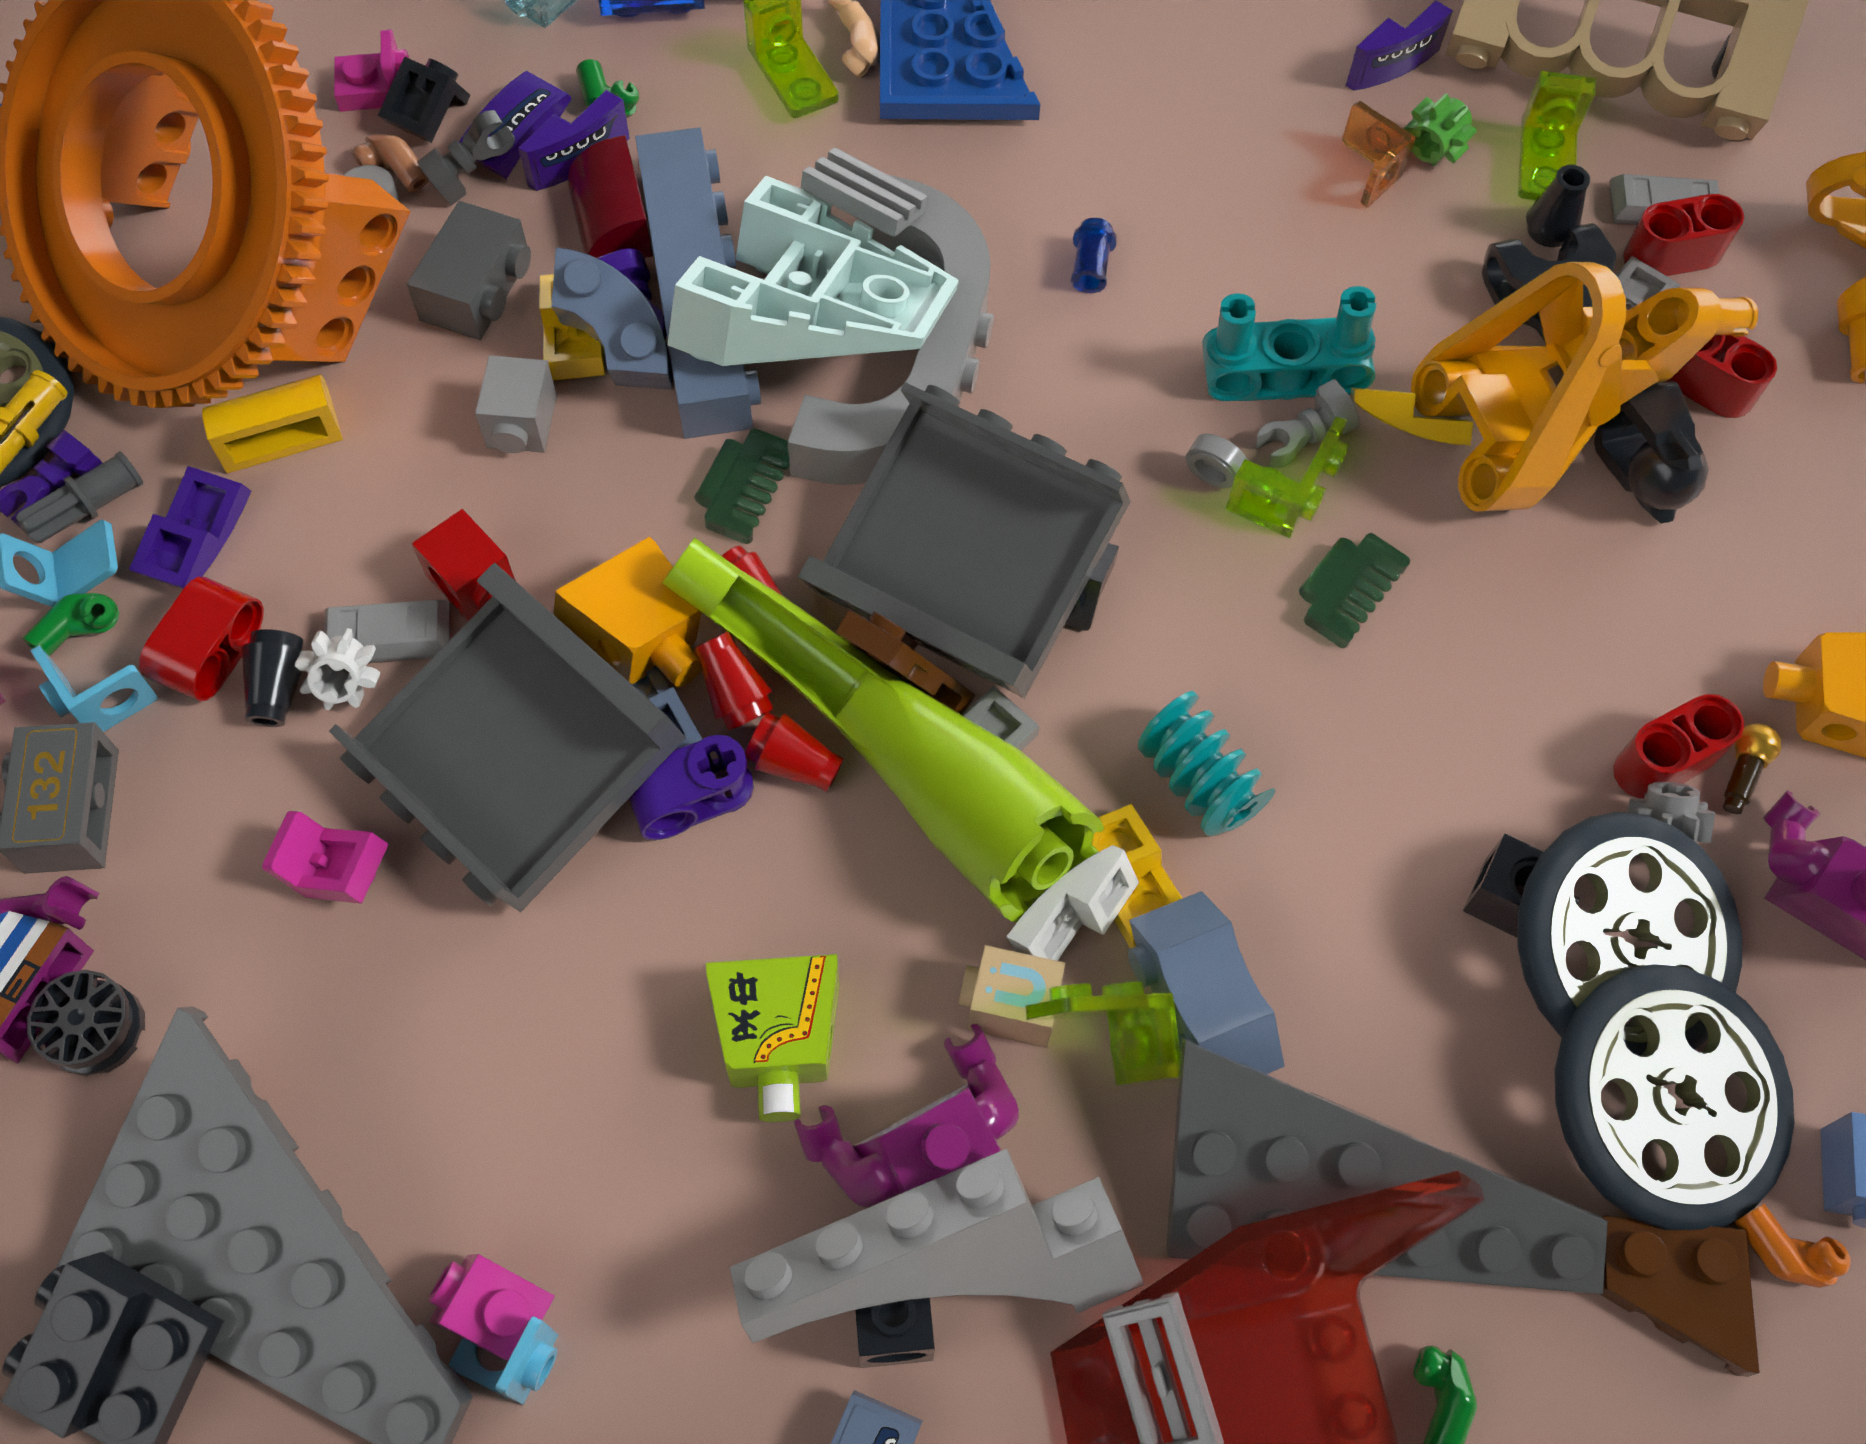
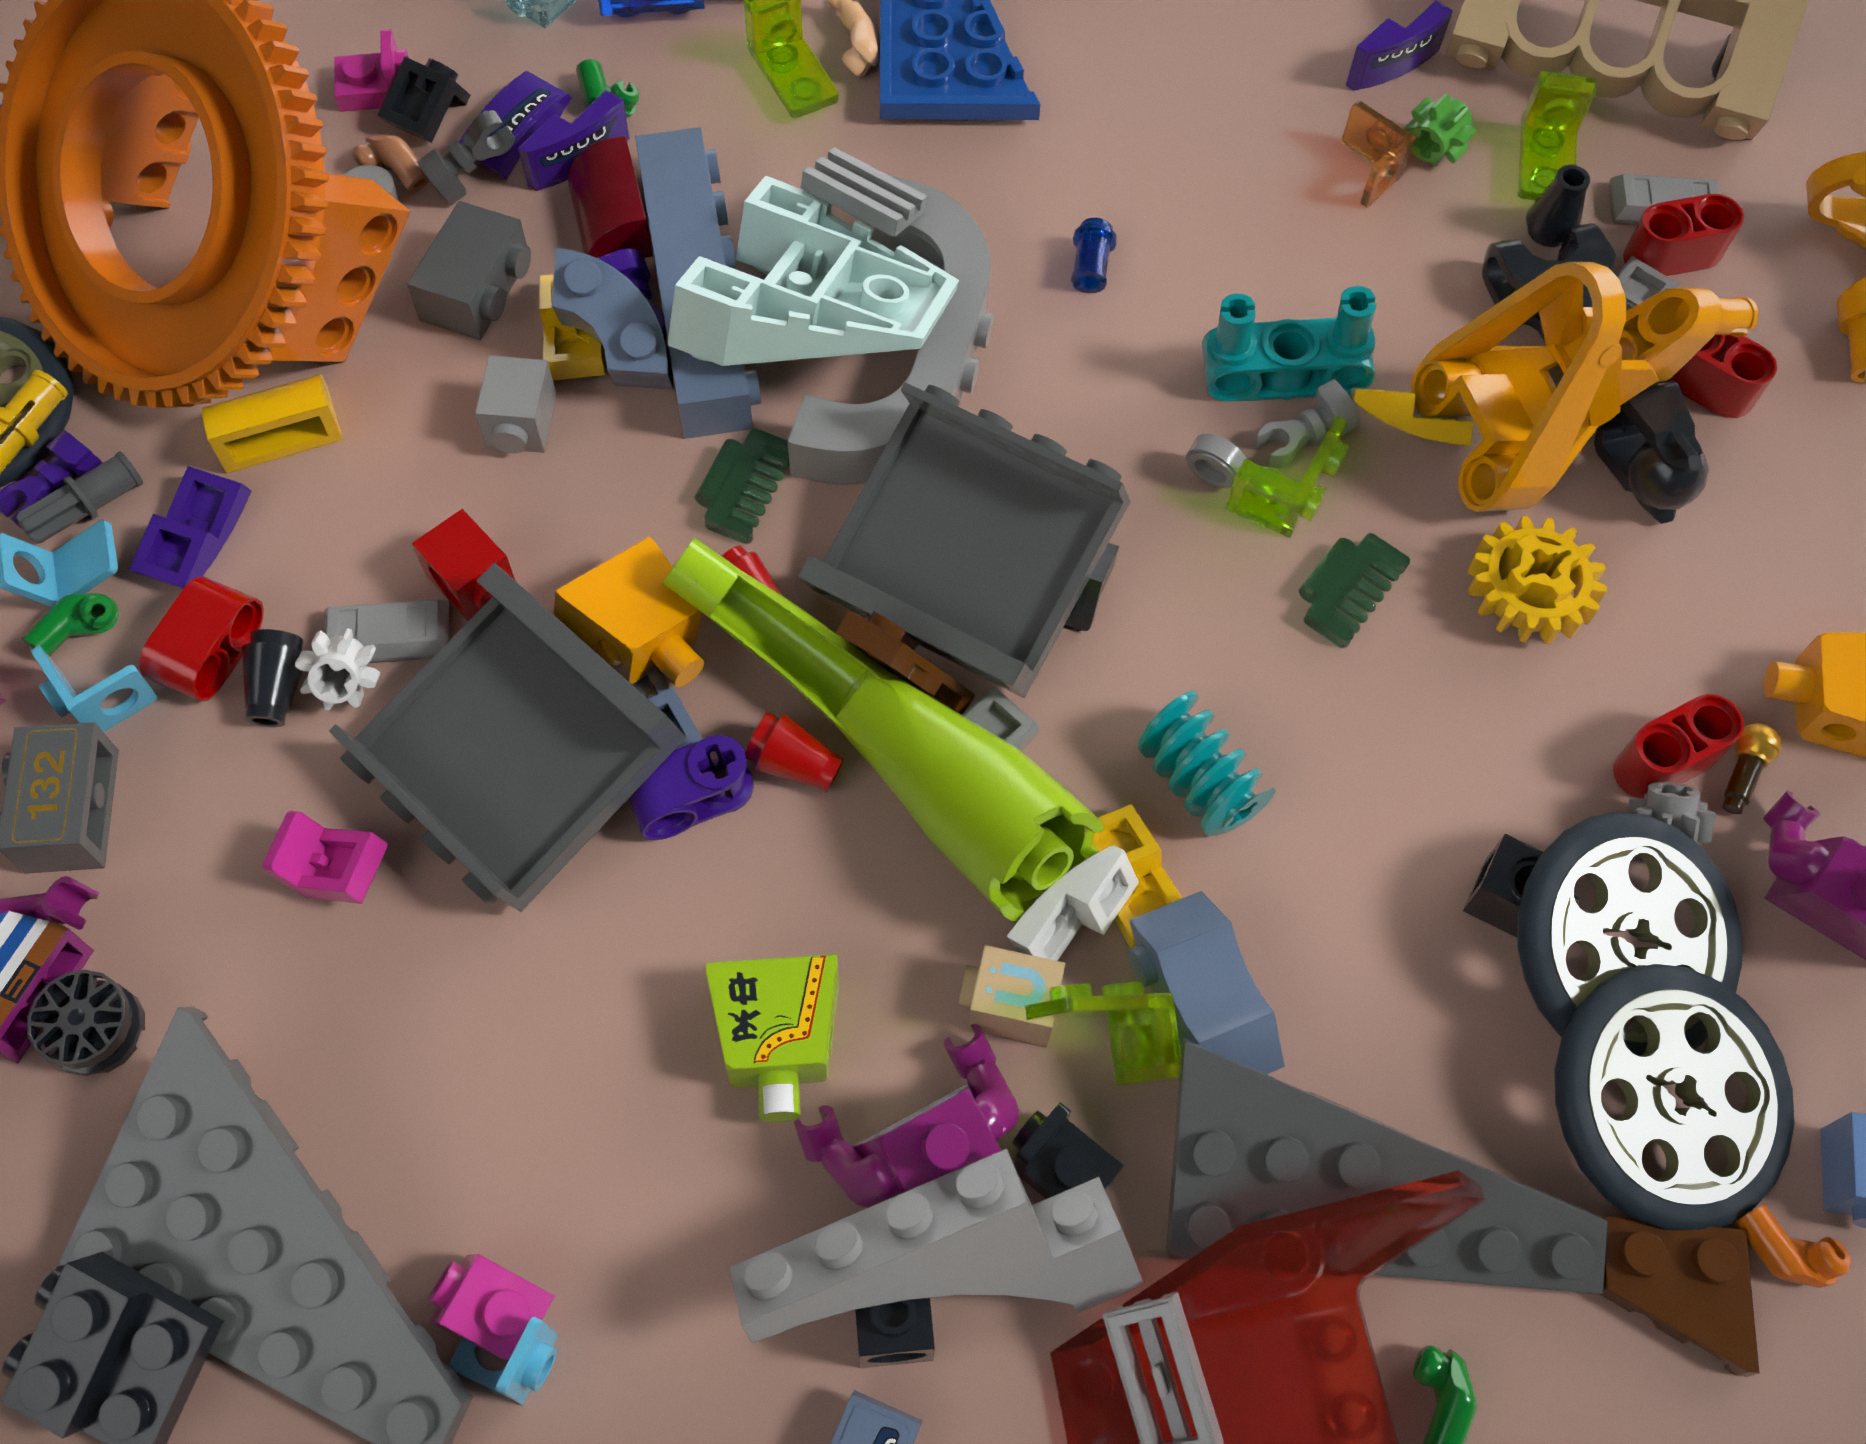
red cone [694,631,773,731] -> none
none -> black bracket [1012,1102,1124,1199]
none -> yellow gear [1467,516,1608,644]

